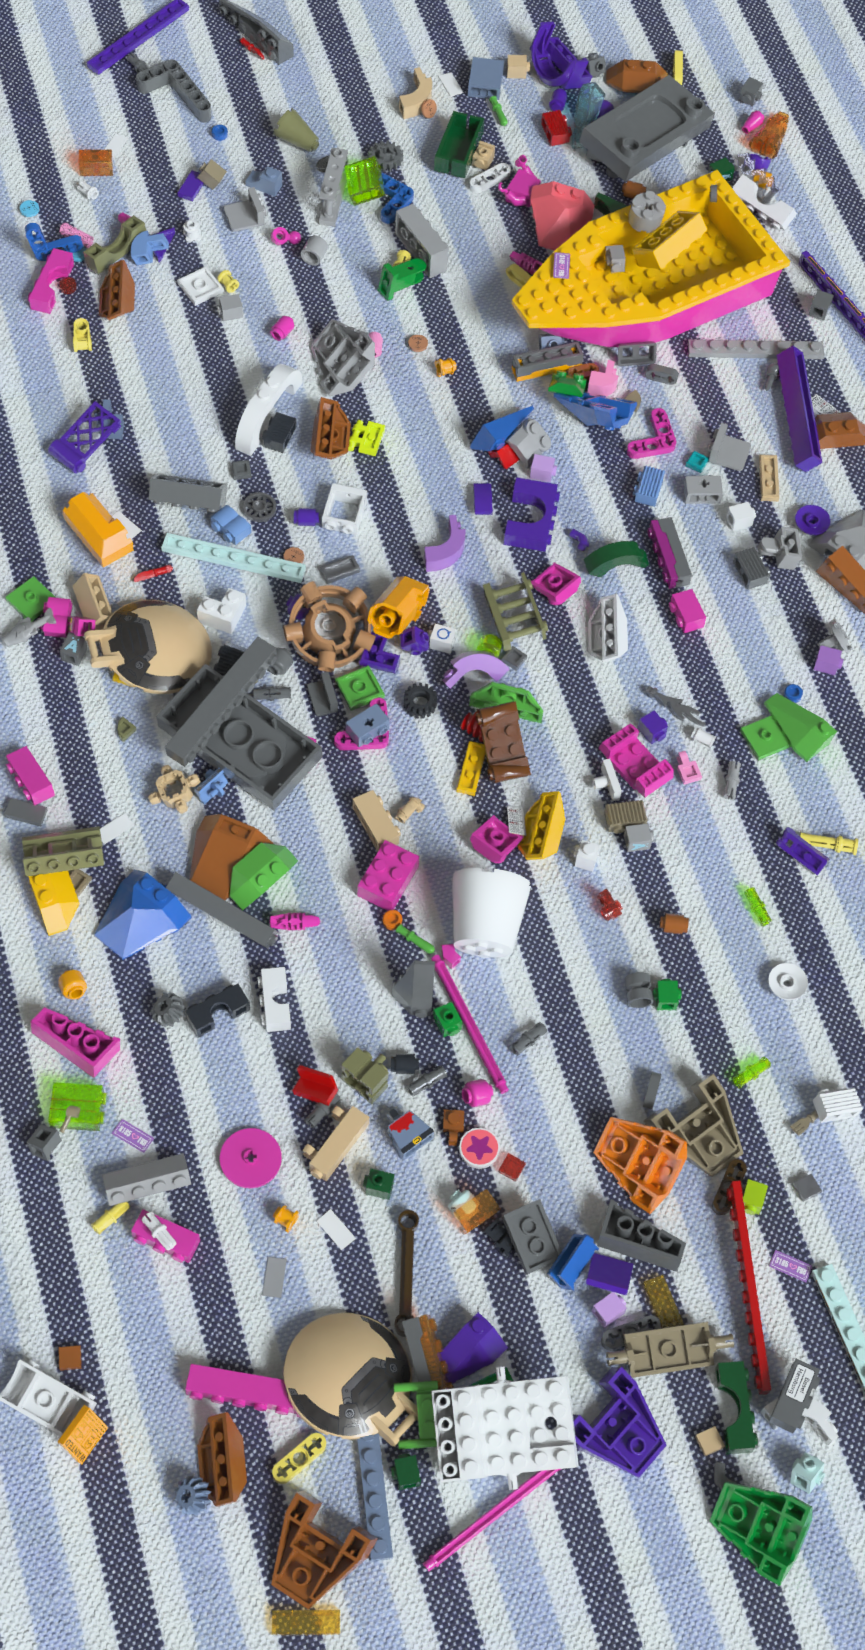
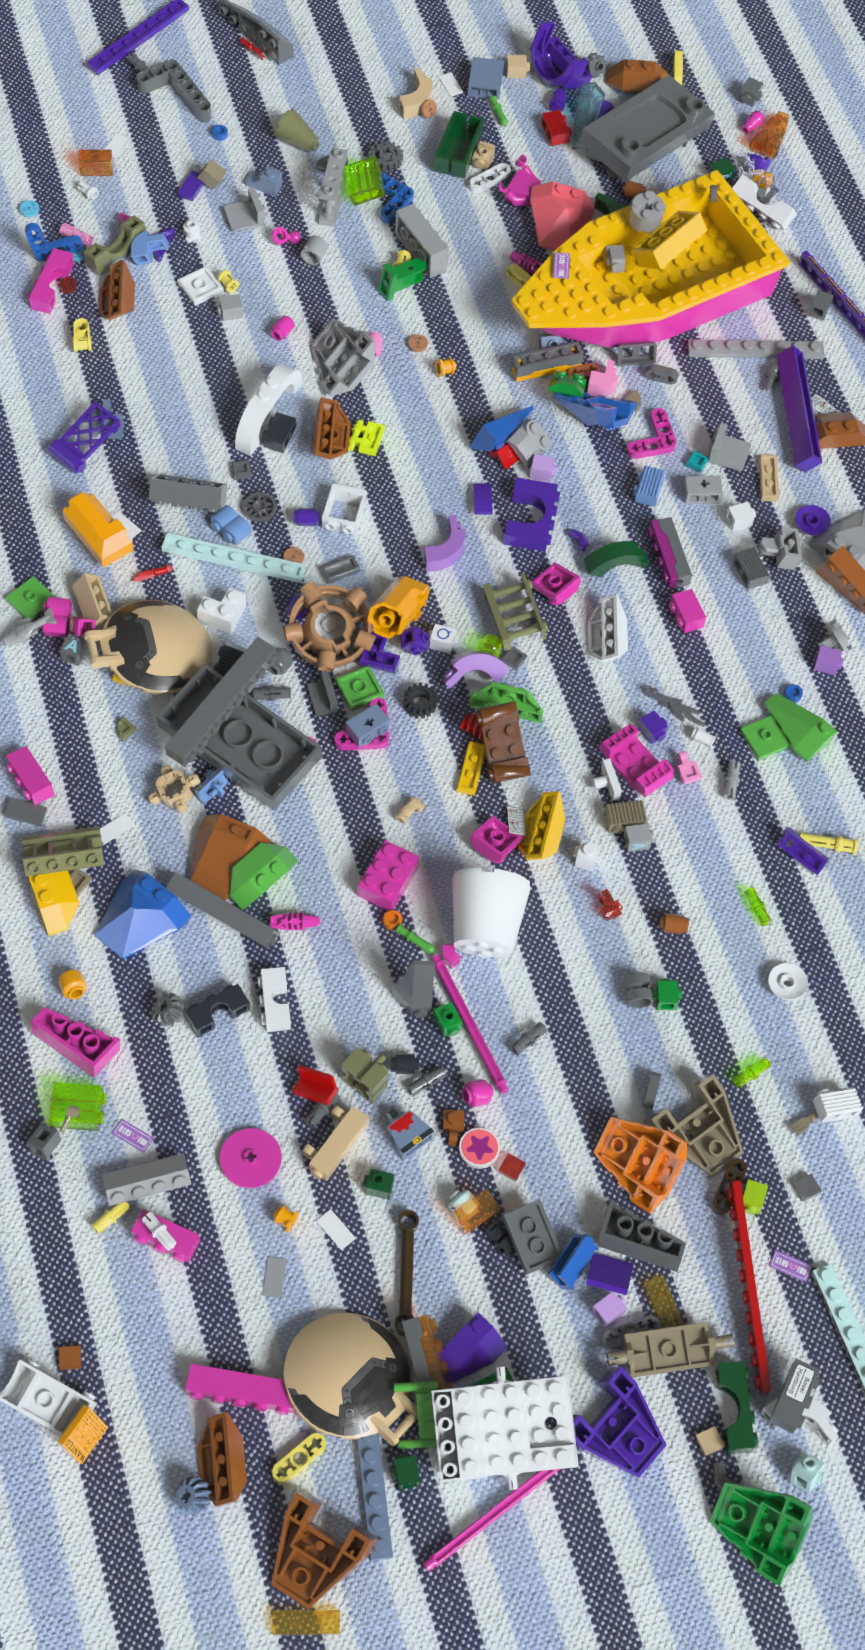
tan brick [352,790,401,851] -> none

